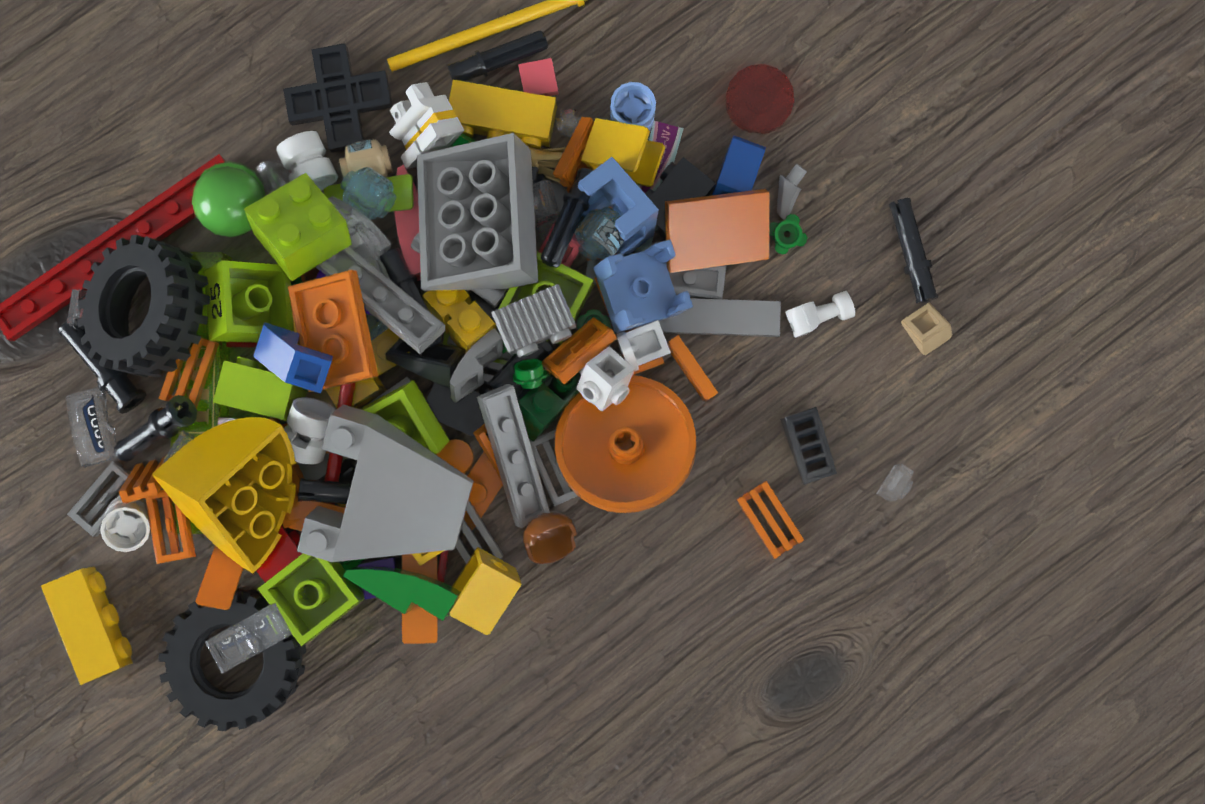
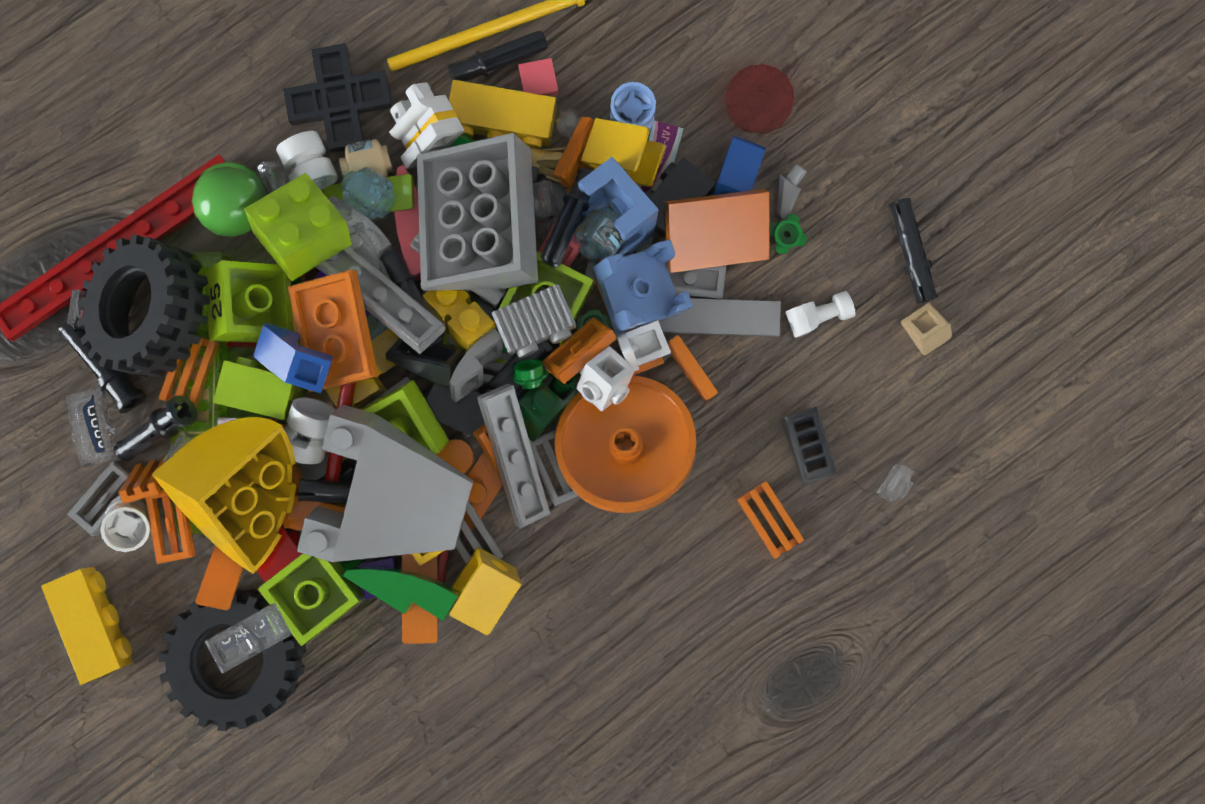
dark orange hair [523,512,577,564] -> none

